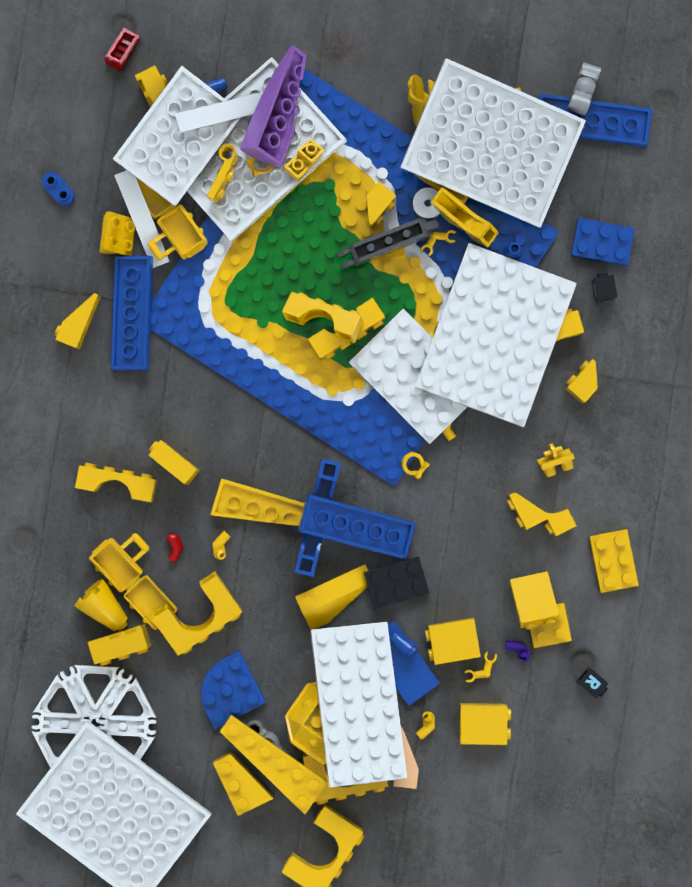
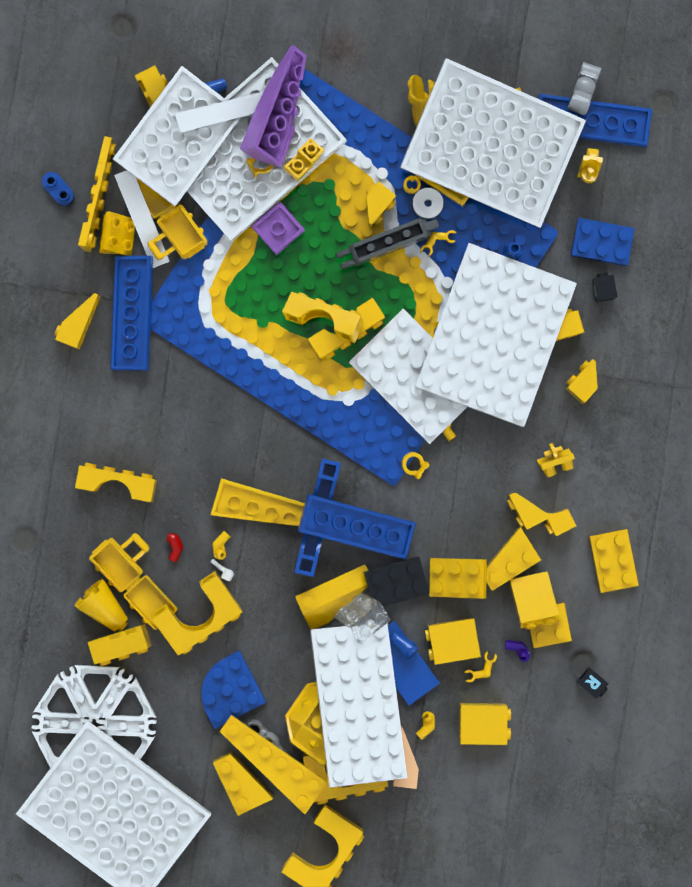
red slope [105,28,140,72] -> none
yellow brick [149,440,200,485] -> none
yellow plate [207,144,239,204] -> none
yellow arch [430,187,499,248] -> none
none -> yellow wing [78,136,116,252]
none -> white hand [211,559,234,581]
none -> medium lavender plate [251,202,305,256]
none -> clear bracket [334,594,391,644]
none -> yellow bush [403,176,421,195]
none -> yellow plate [429,558,487,599]
none -> yellow wedge [486,527,541,591]
none -> yellow hips [577,148,603,183]

